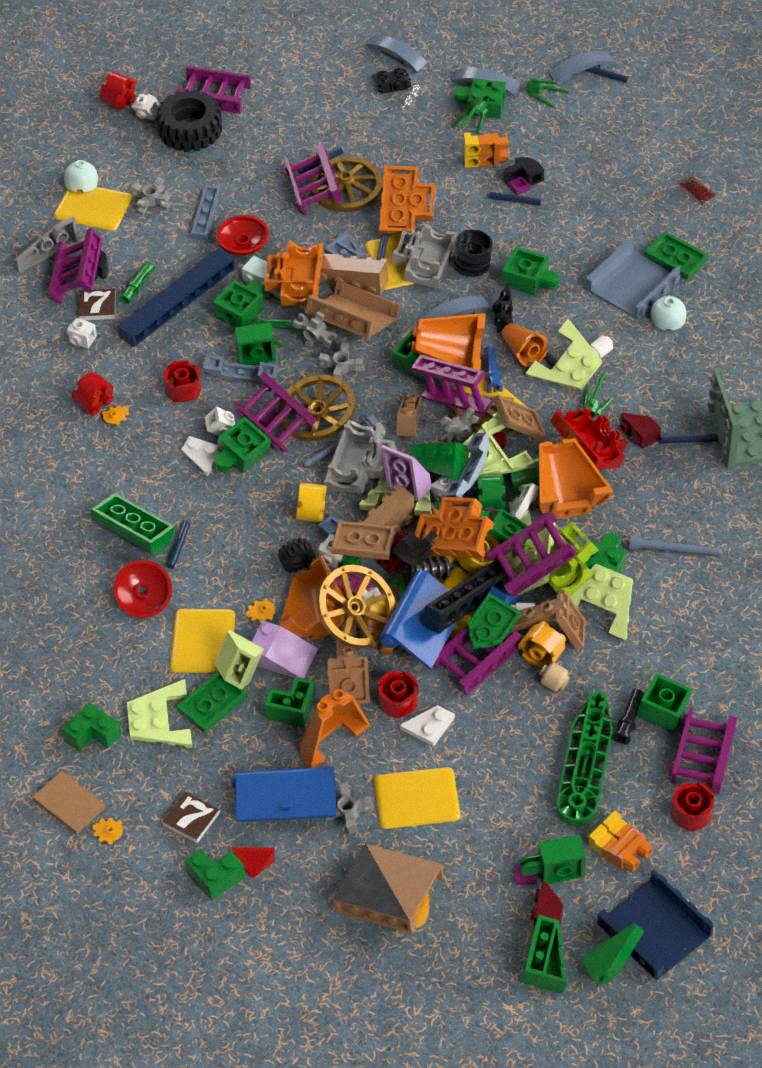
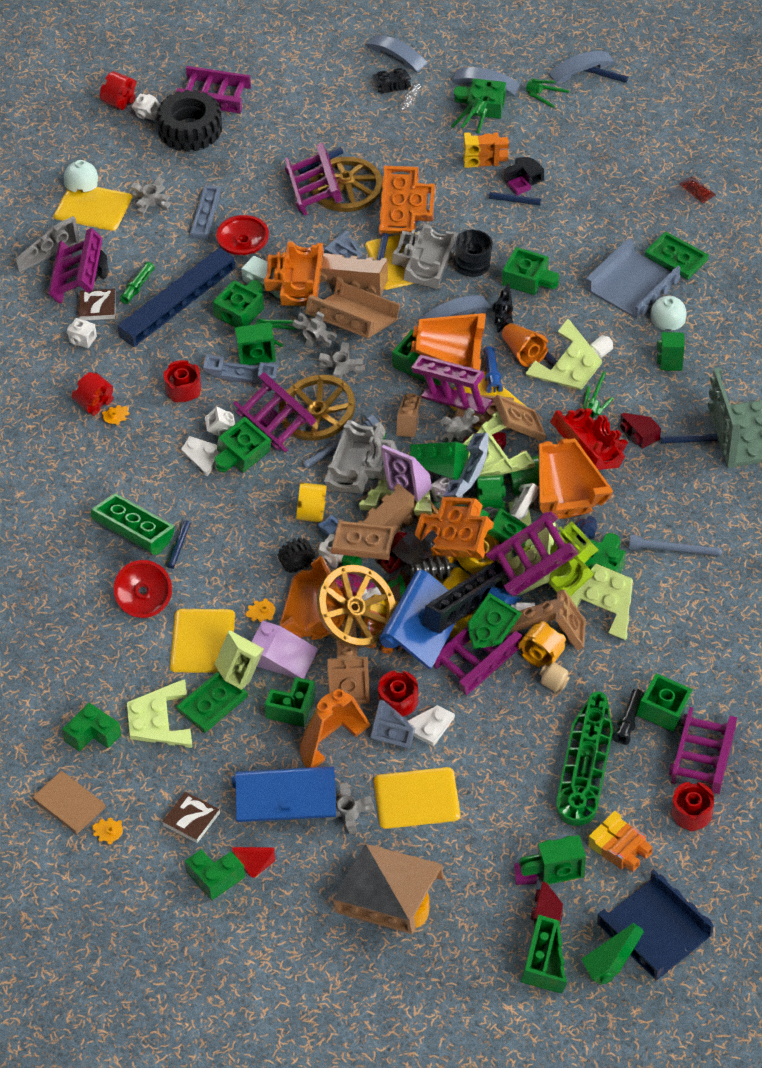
none -> sand blue wing [371,700,415,748]
none -> dark blue rock [574,516,597,543]
none -> green brick [657,332,685,371]

